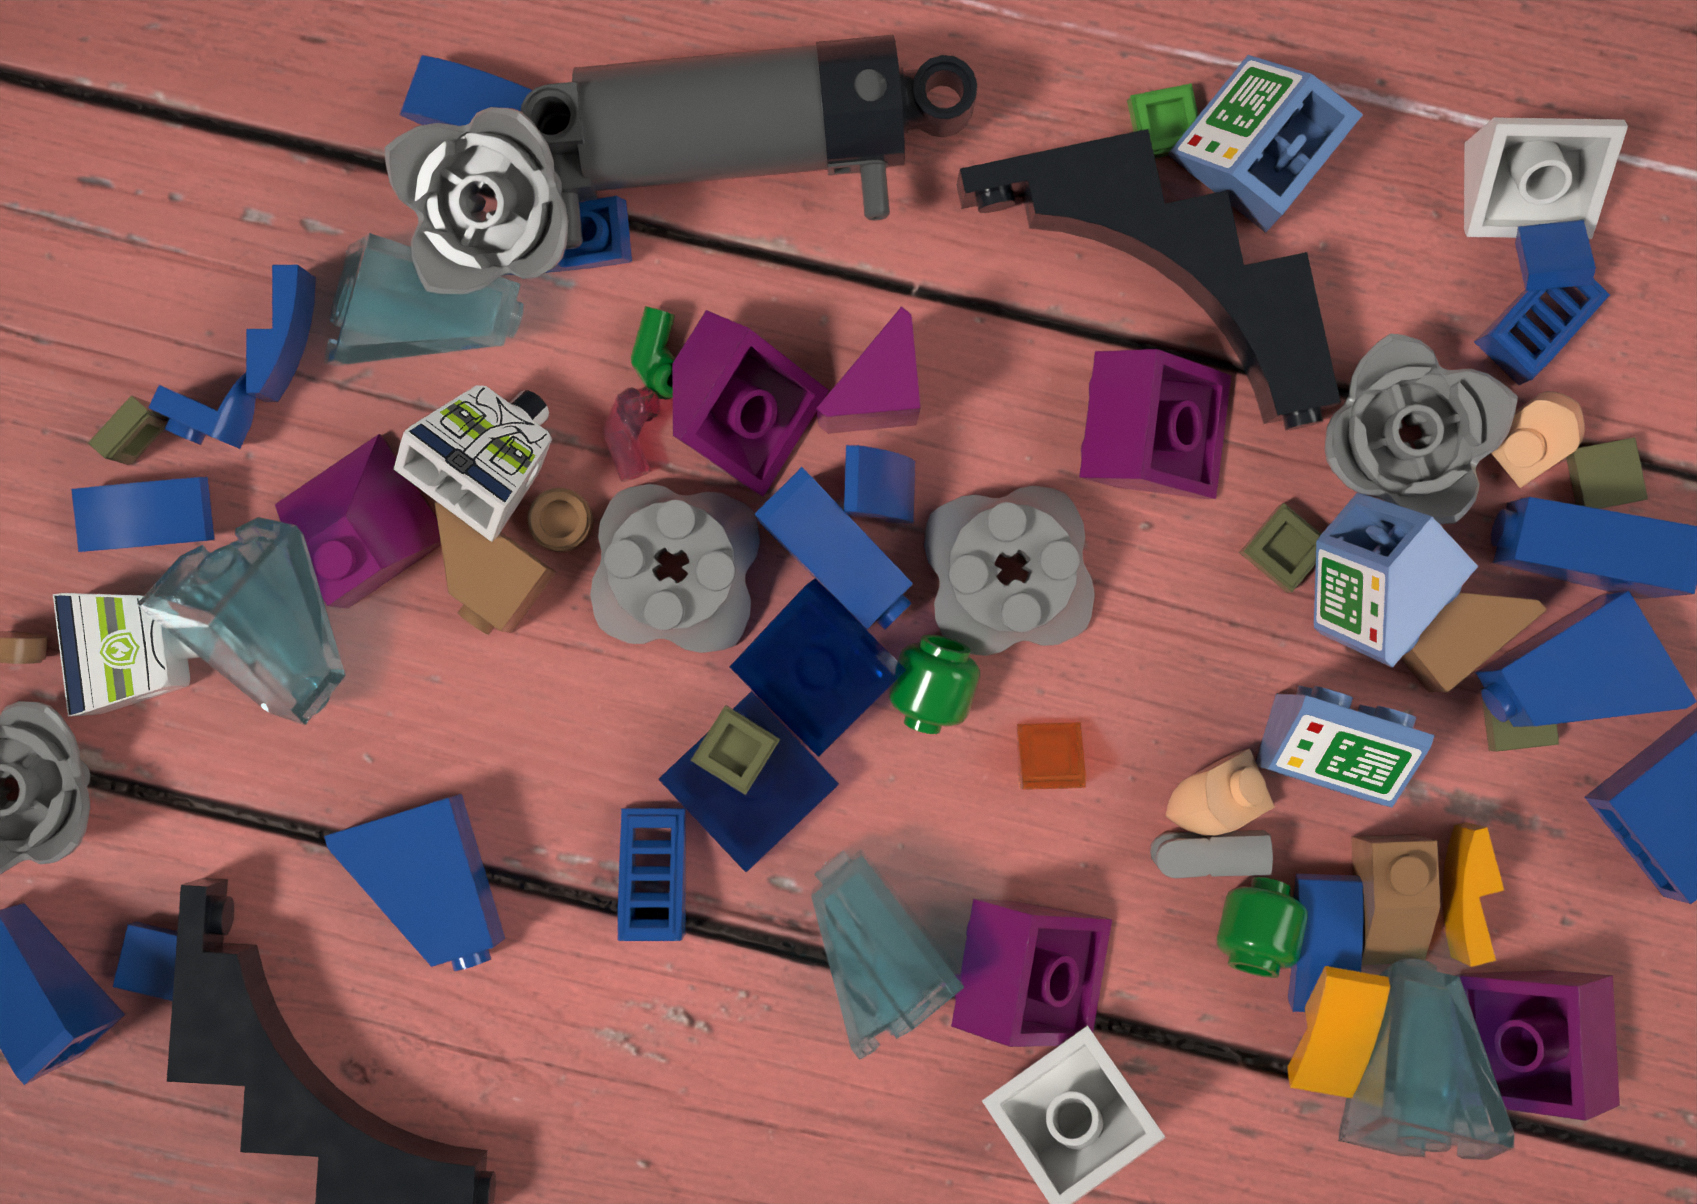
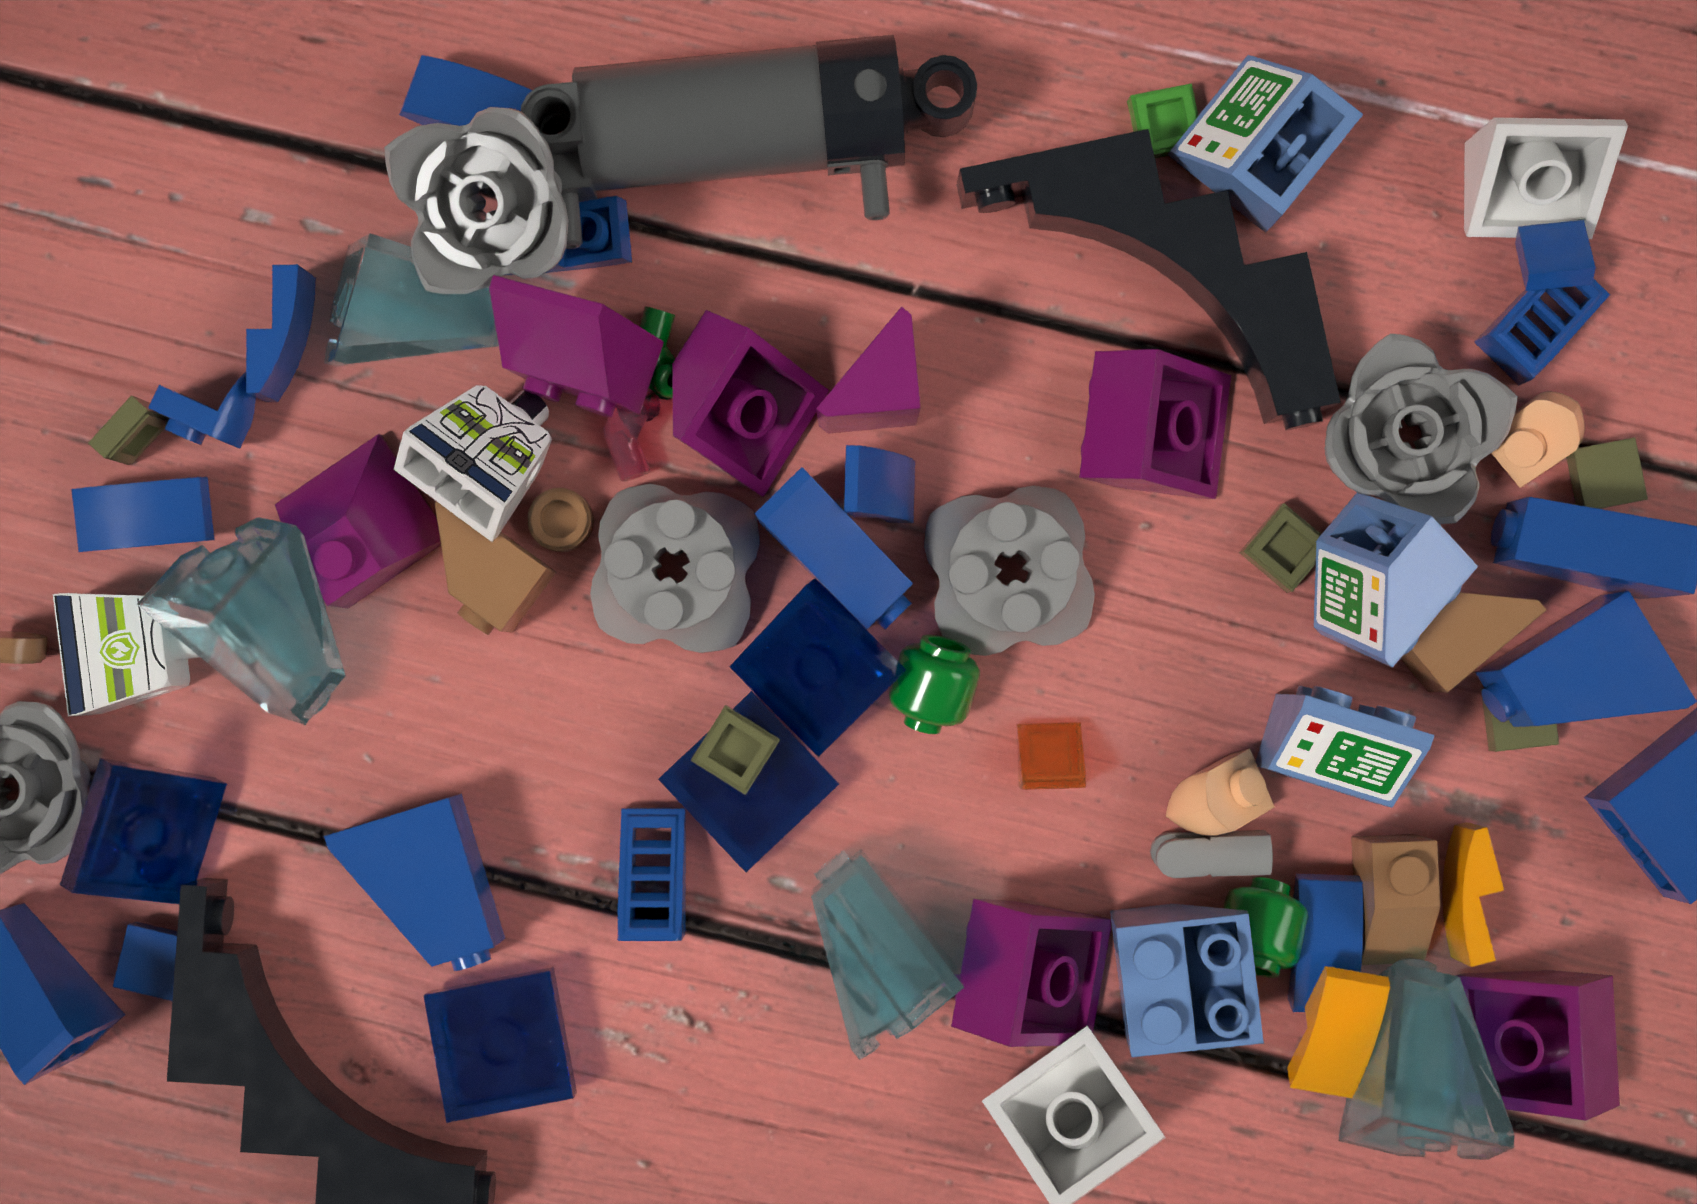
none -> clear blue plate [60,758,227,904]
none -> clear blue plate [423,967,577,1123]
none -> magenta slope [489,275,664,418]
none -> medium blue slope [1110,904,1264,1057]

